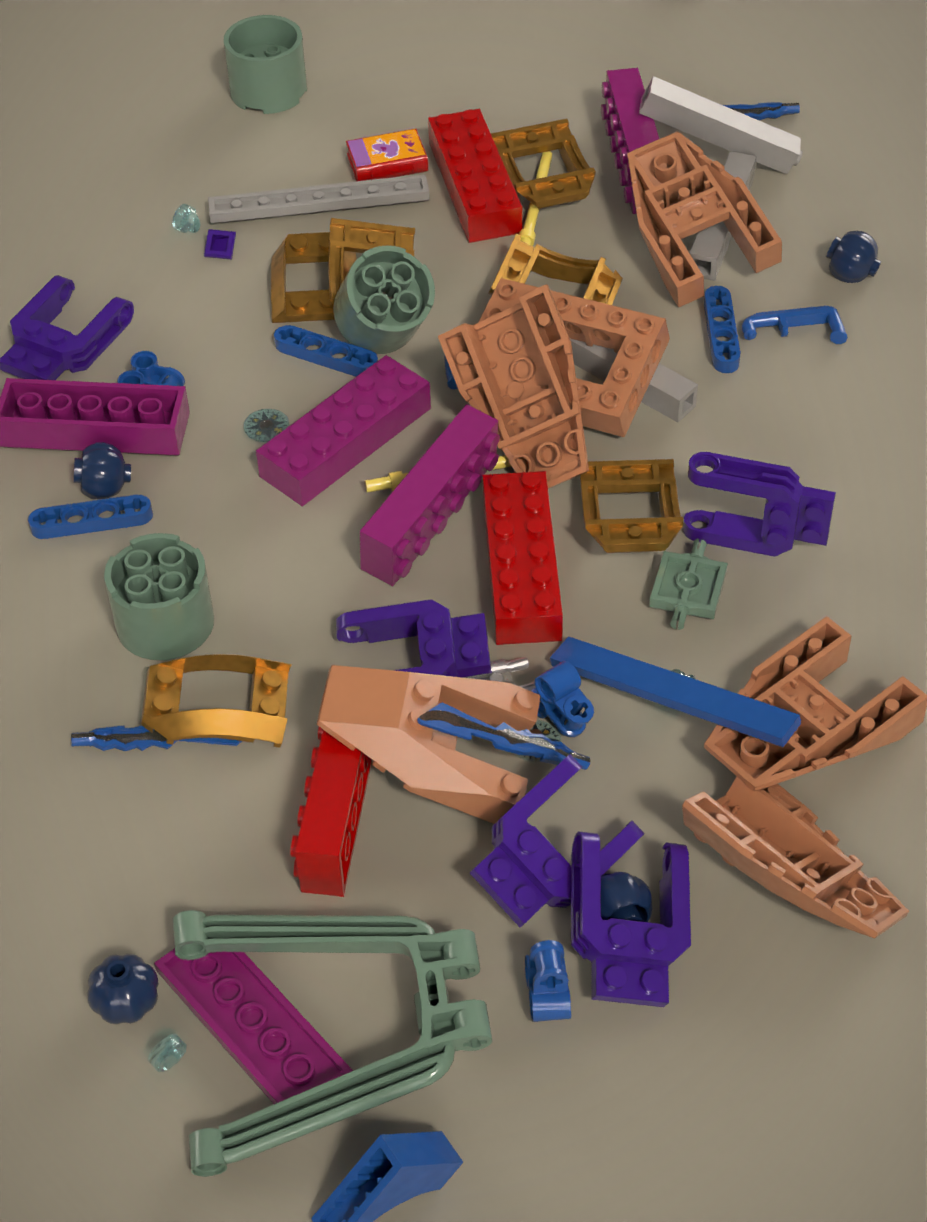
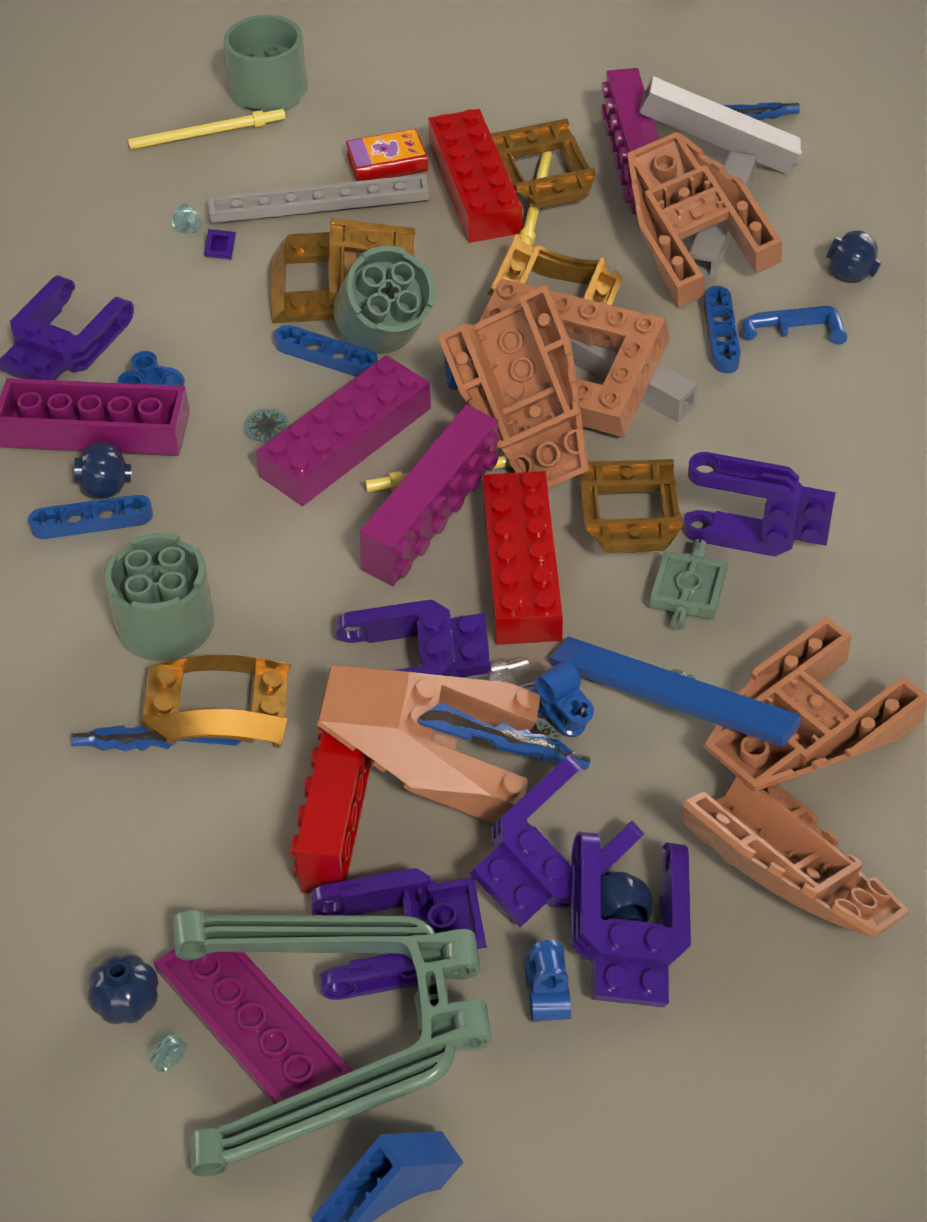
none -> light yellow bar [128,109,286,150]
none -> dark purple plate [310,868,487,1000]

